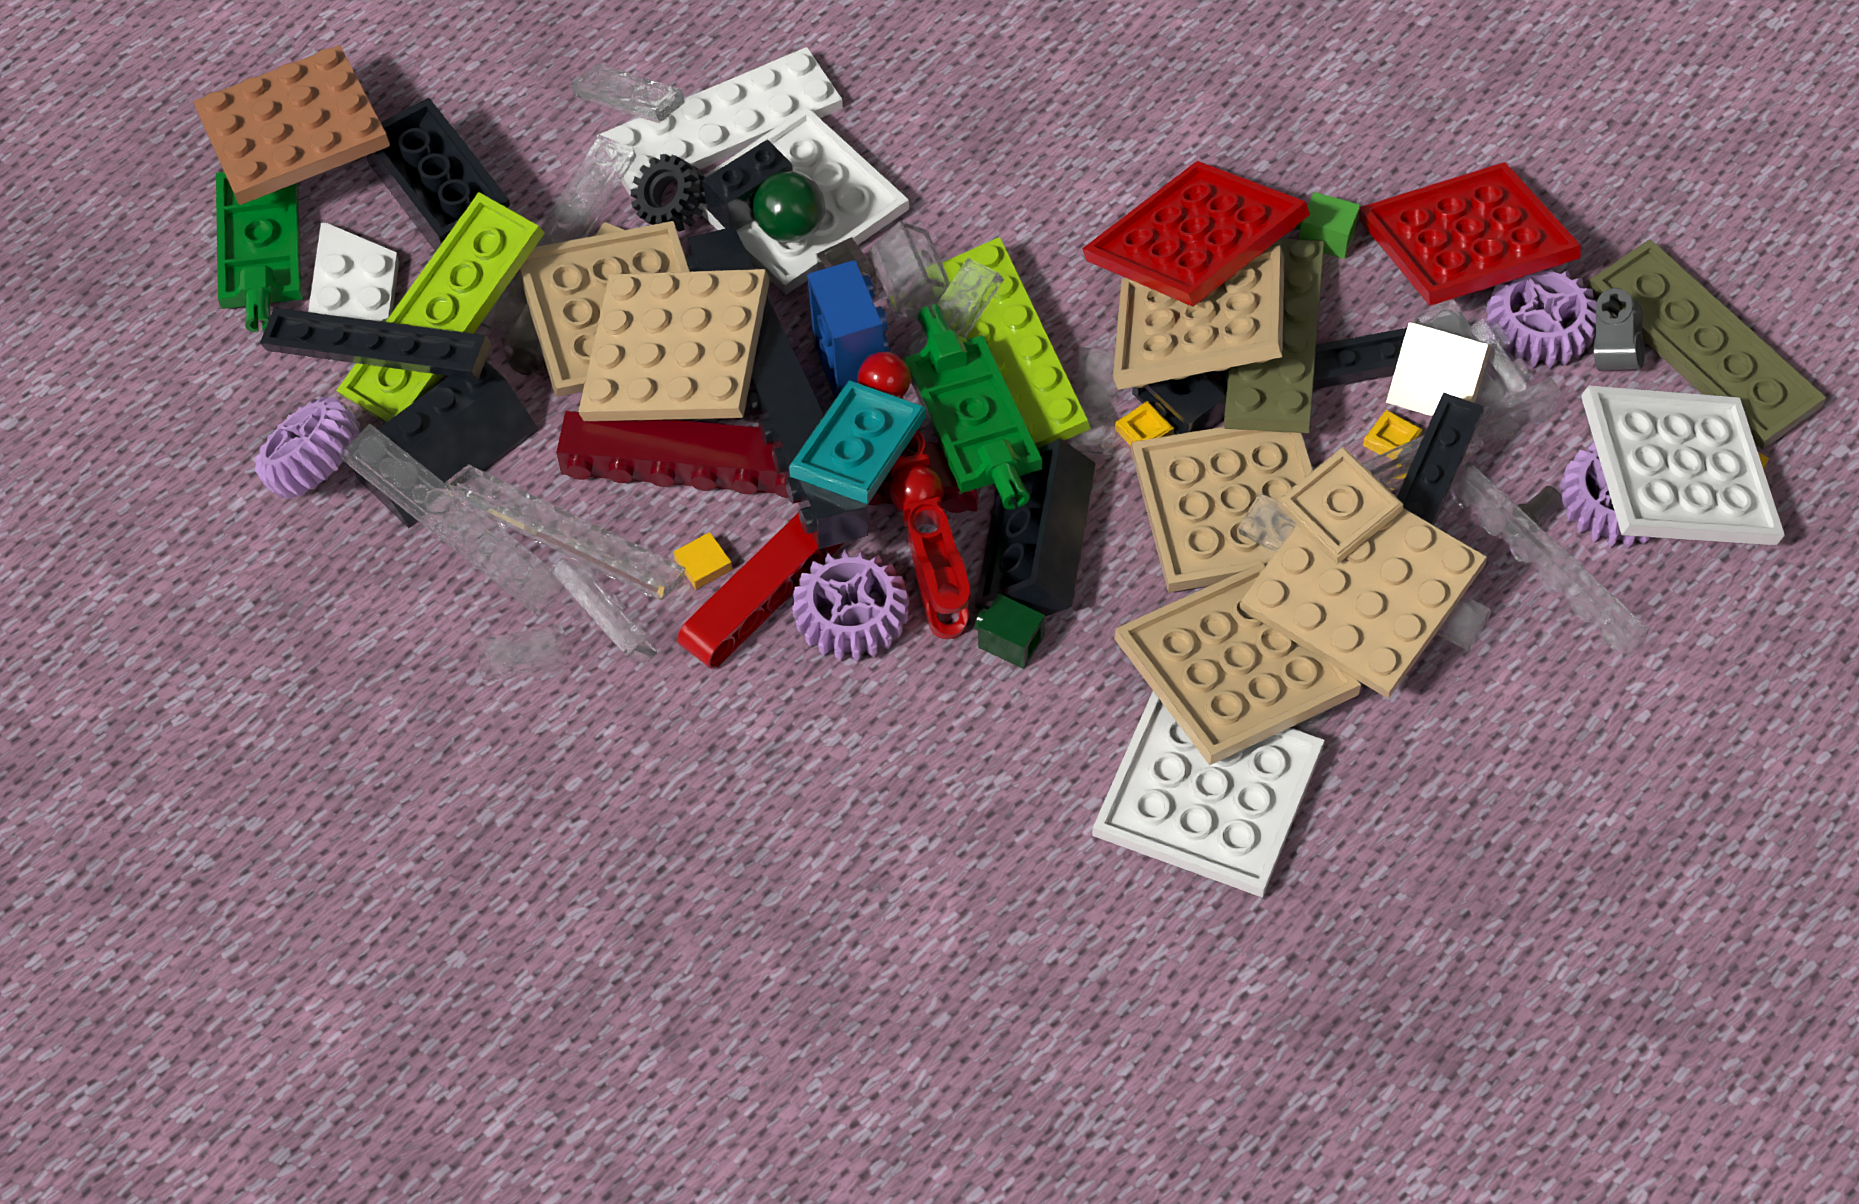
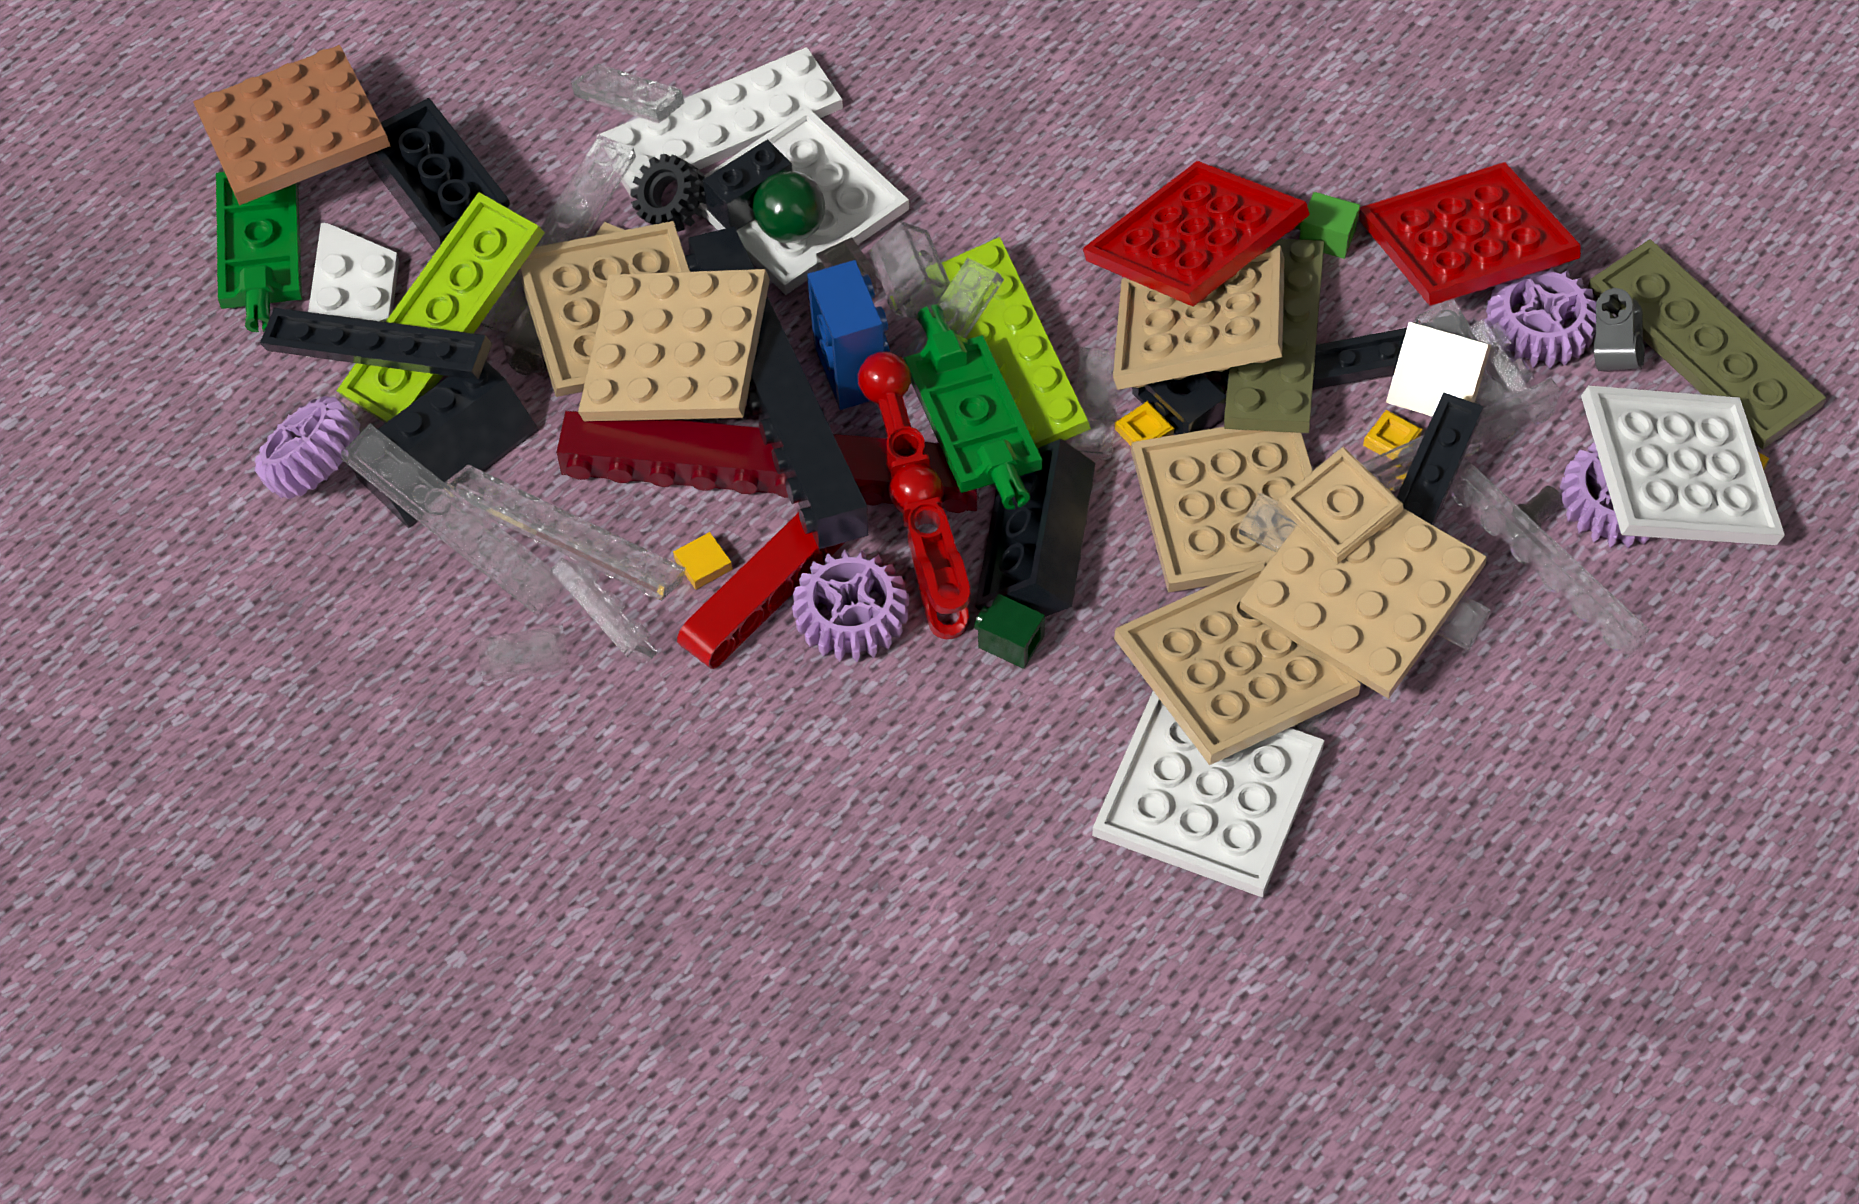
teal tile [789,380,926,504] -> none

